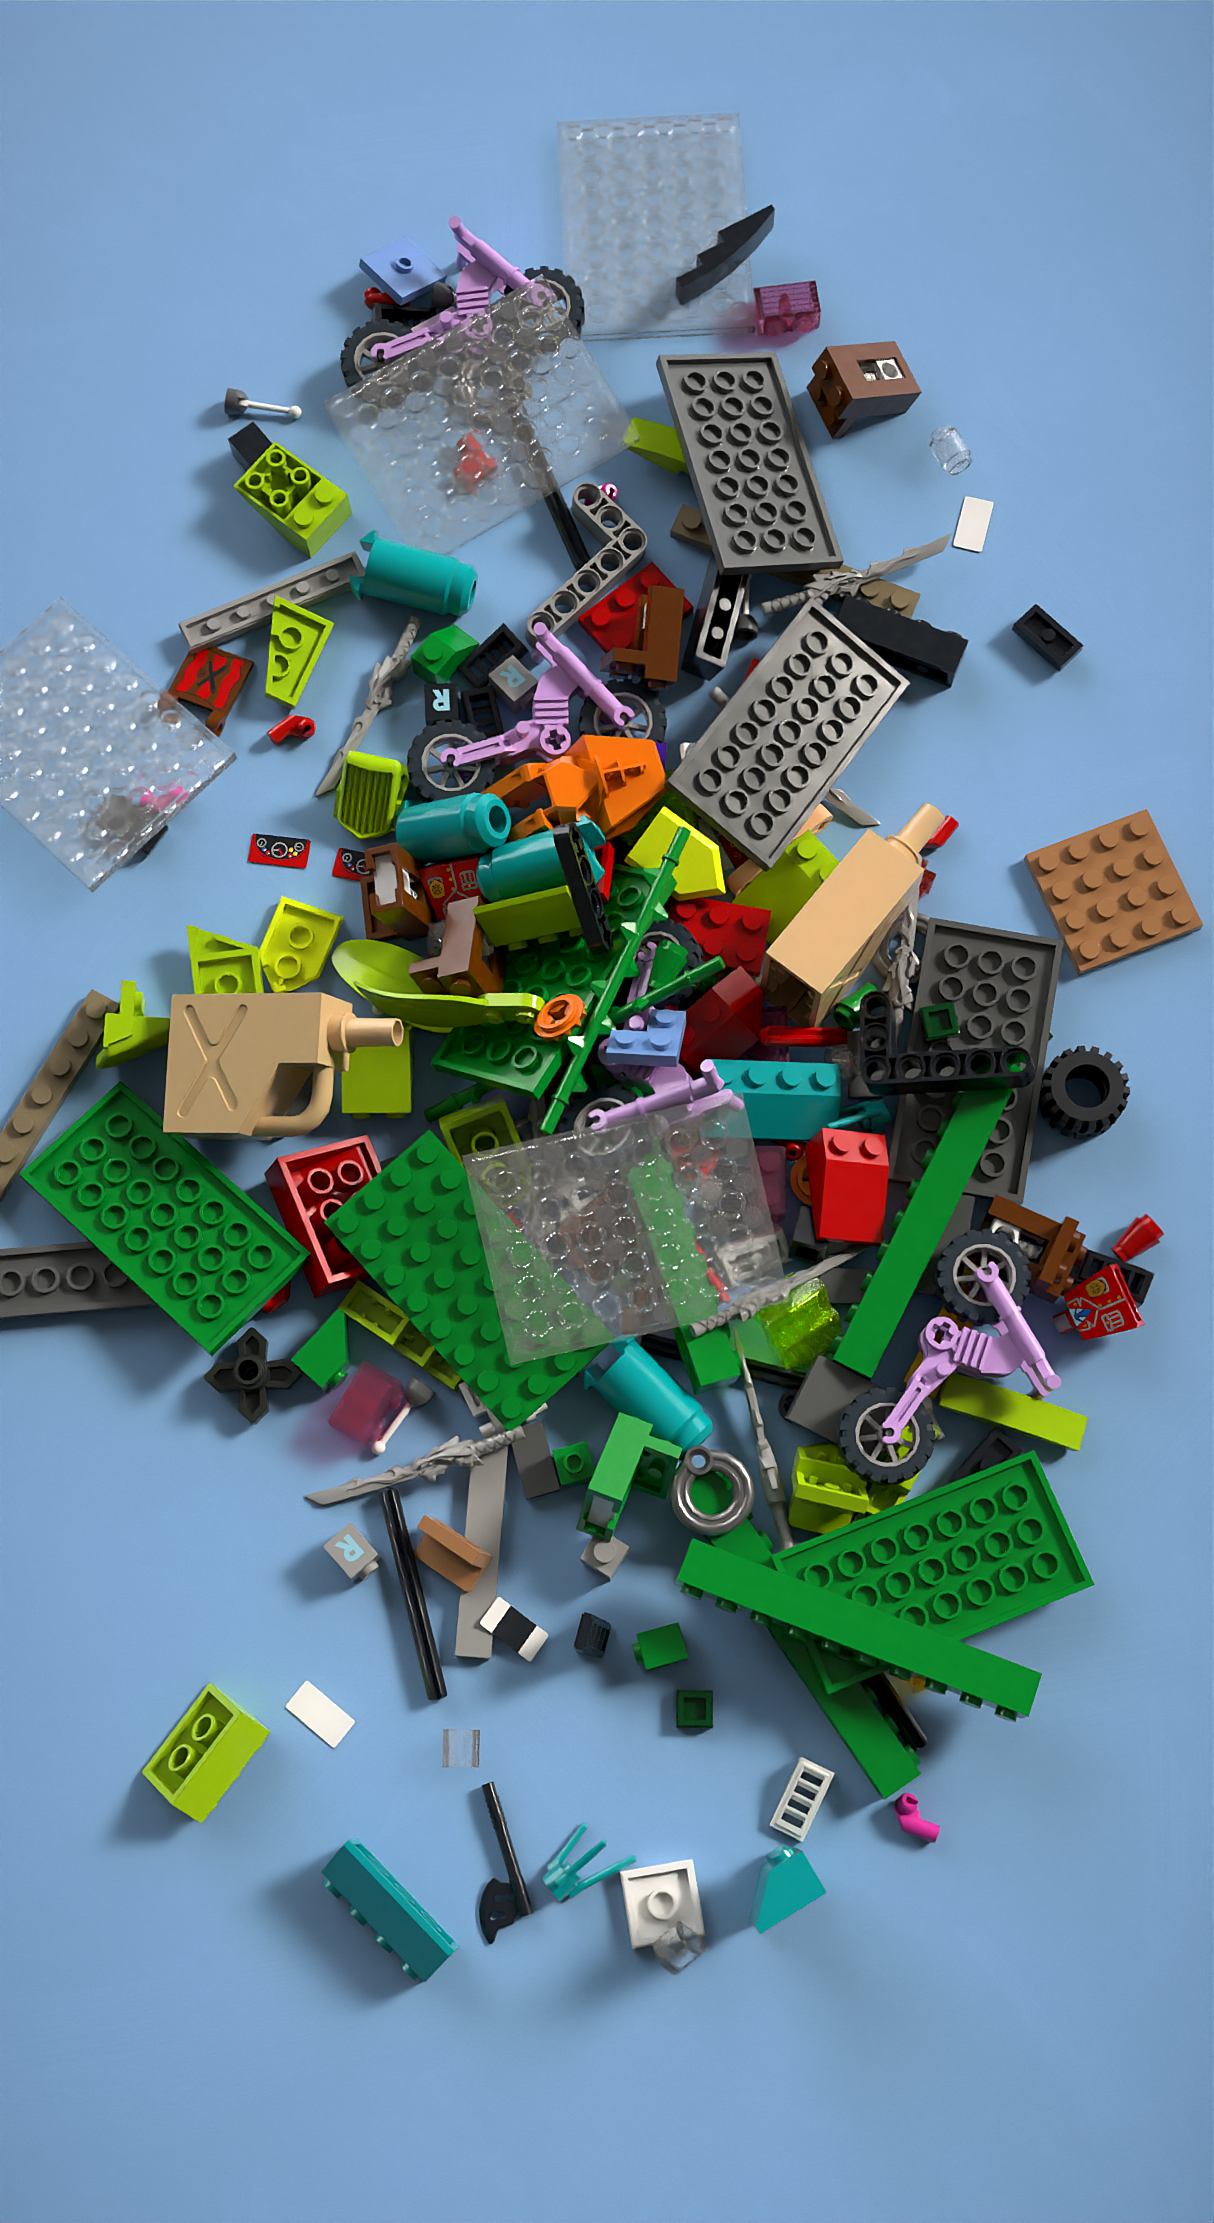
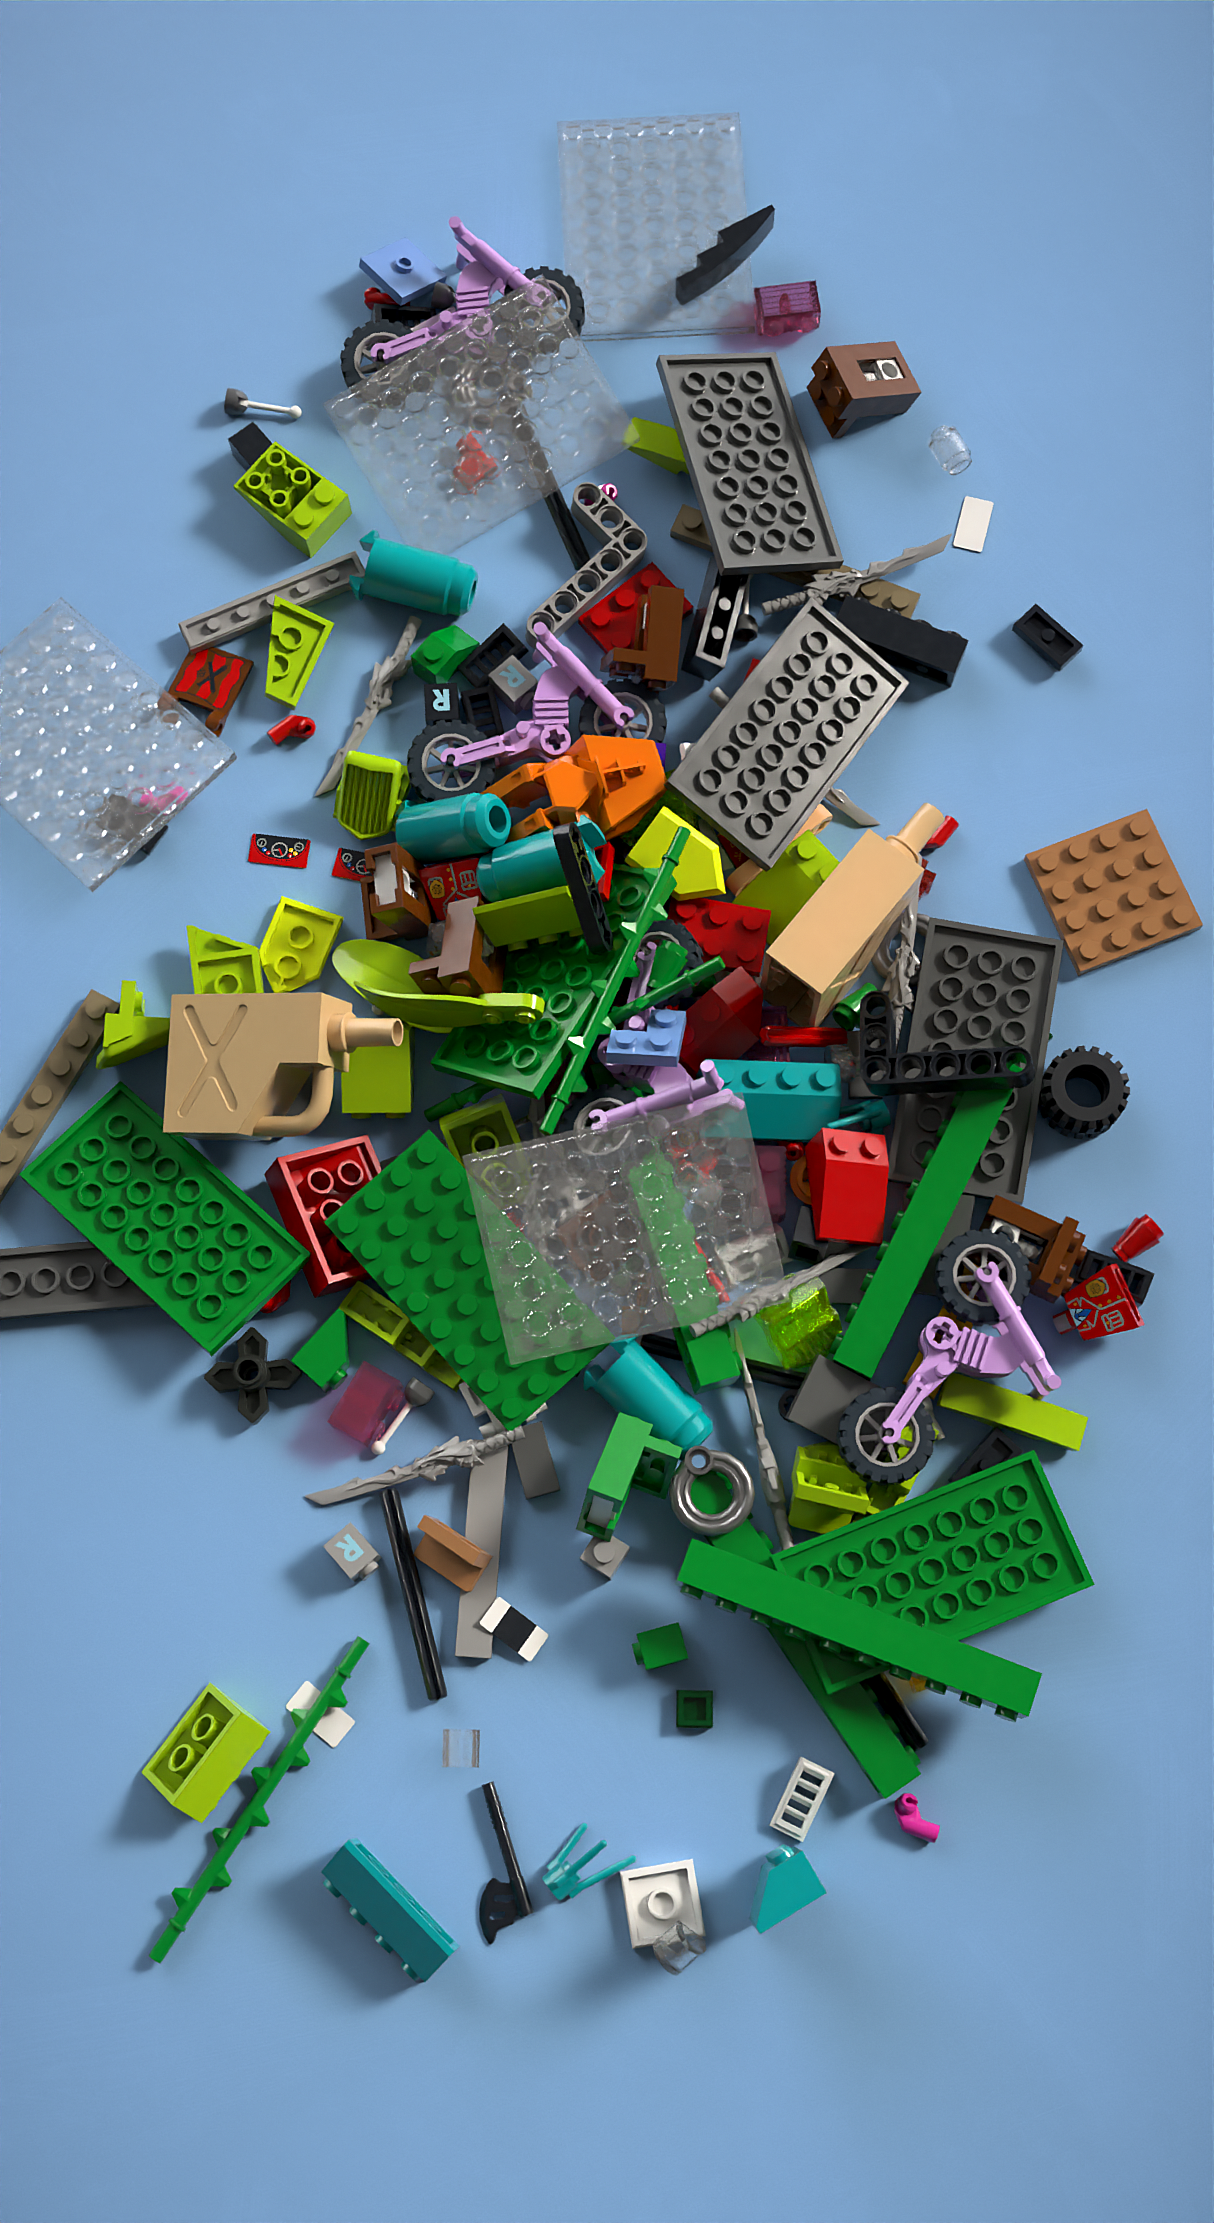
orange gear [534,994,587,1042] -> none
green brick [552,1441,595,1490] -> none
black slope [574,1612,611,1658] -> none
dark green tile [918,1002,960,1043] -> none
none -> green plant [149,1636,370,1964]

